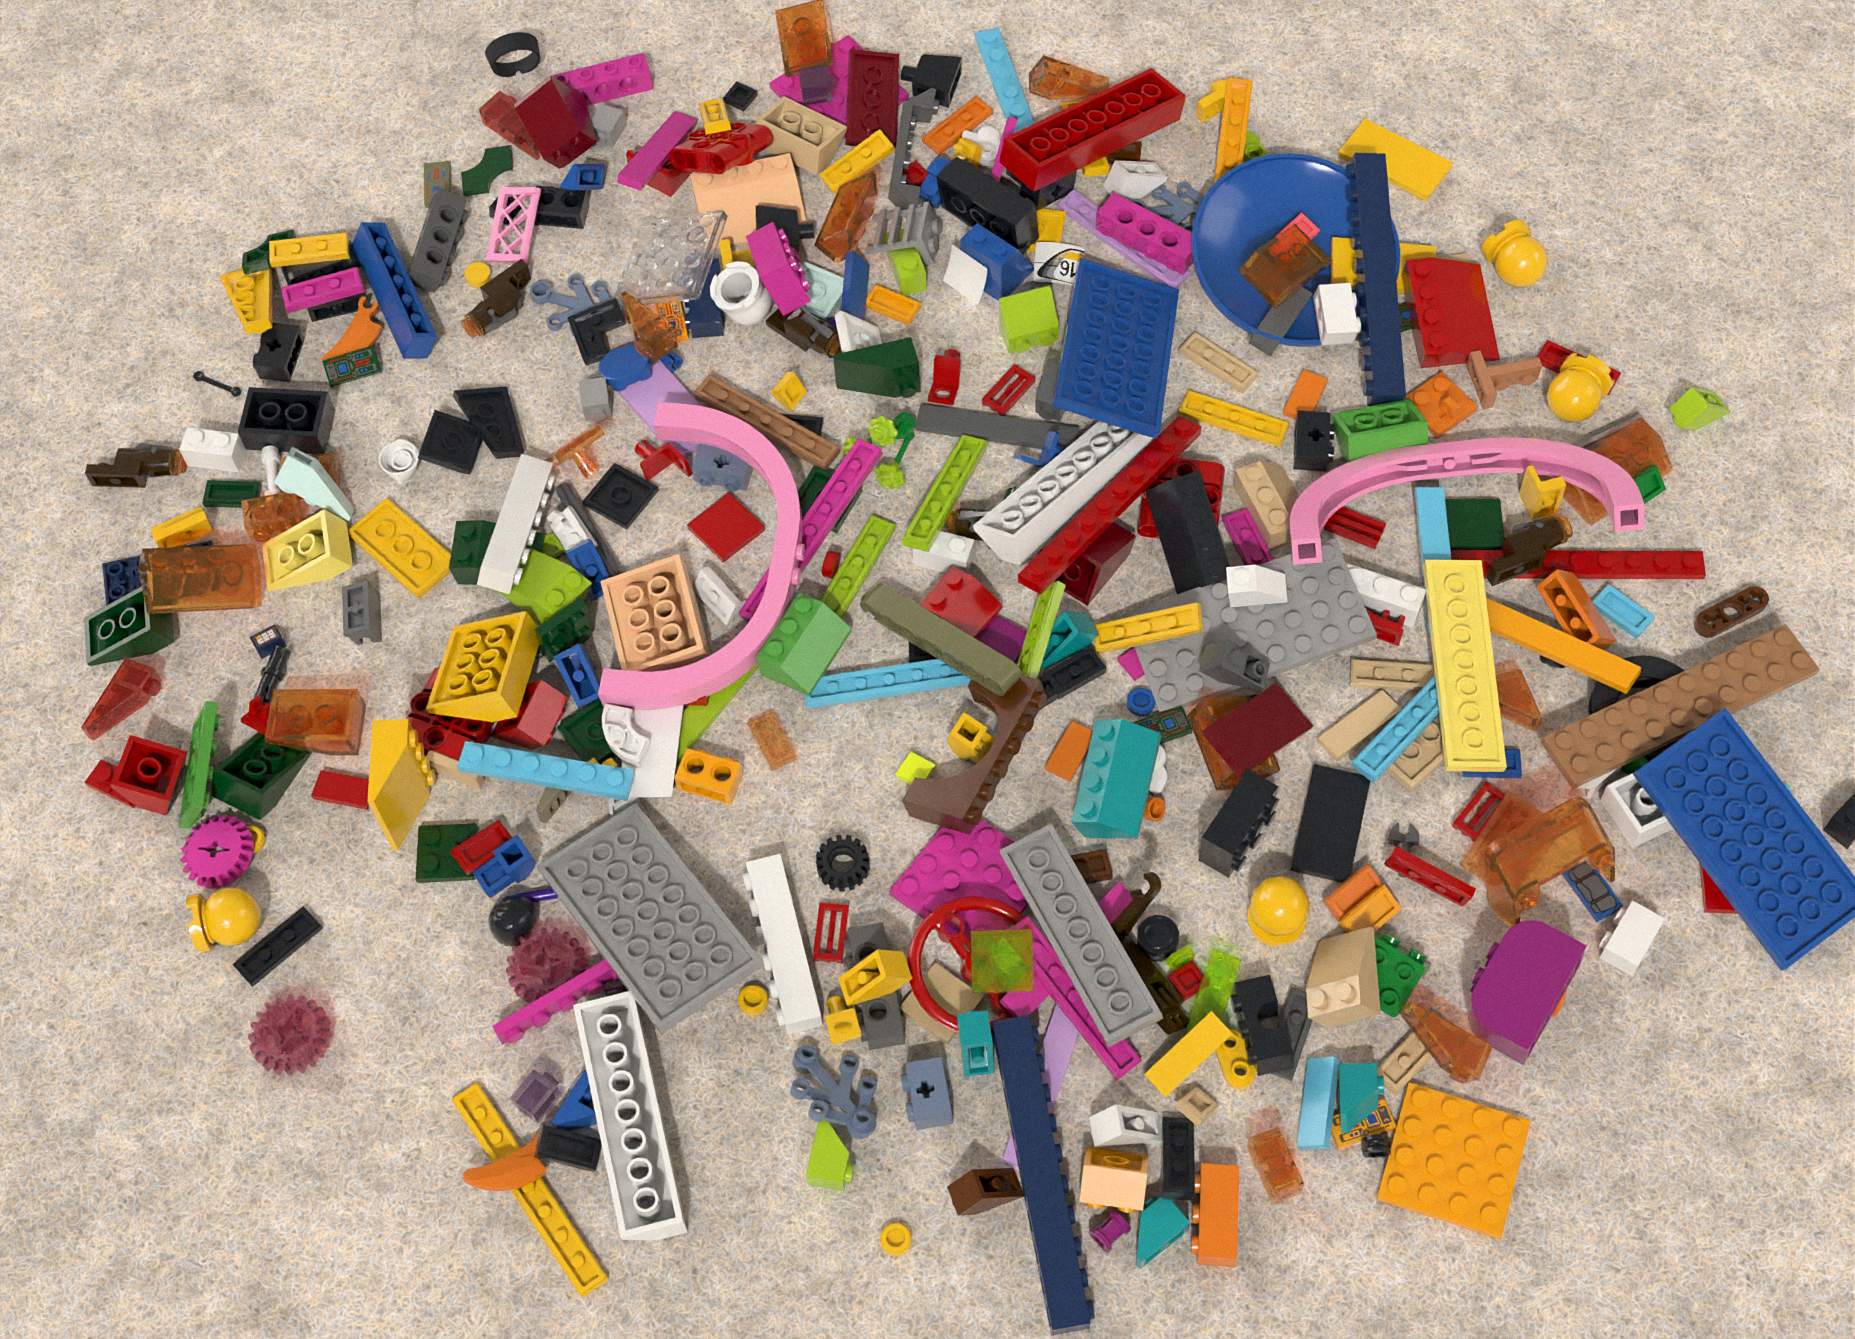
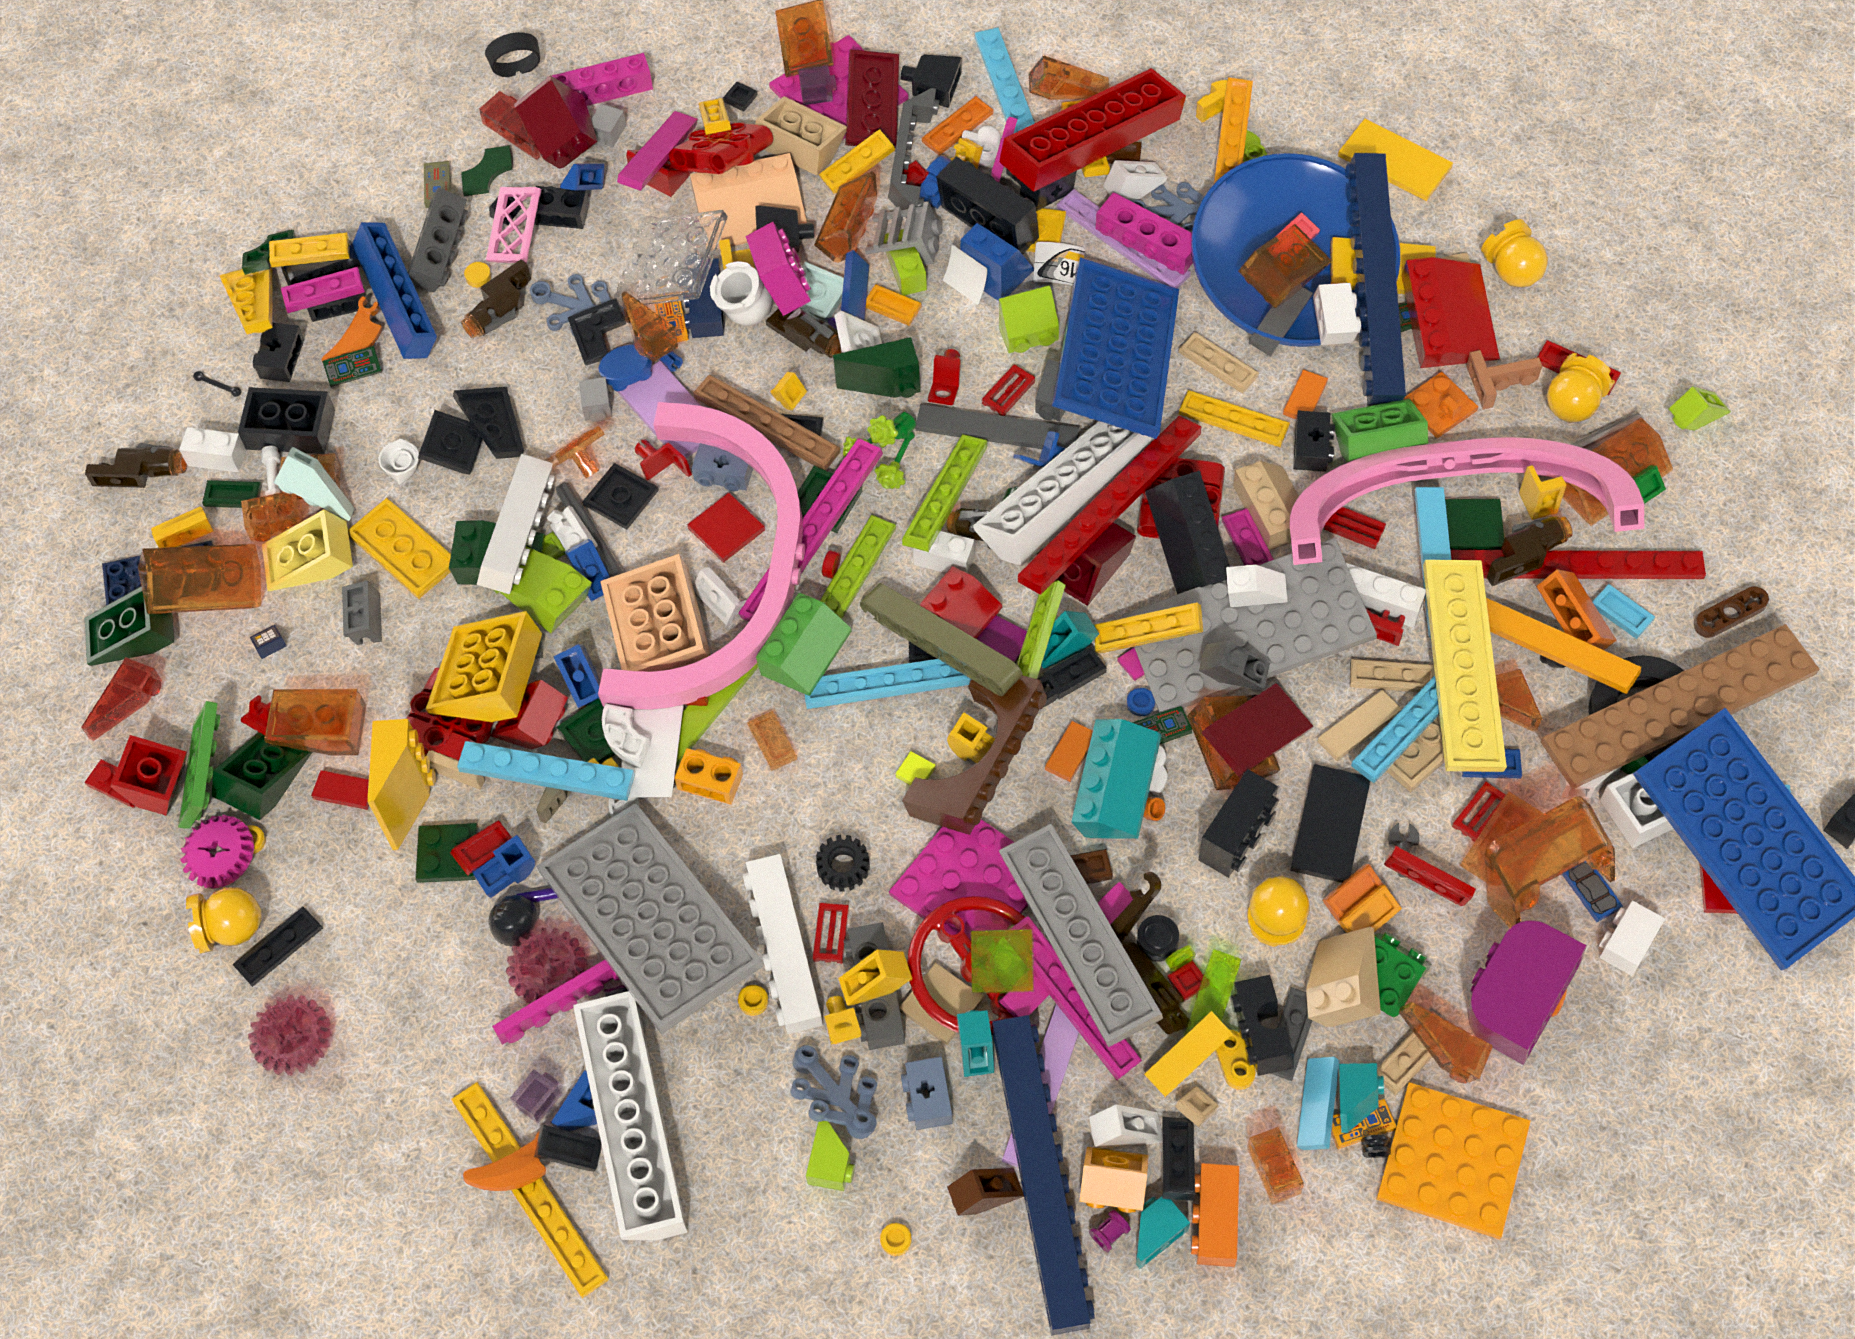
black pin [254,645,291,703] -> none
dark green plate [534,597,595,663] -> none

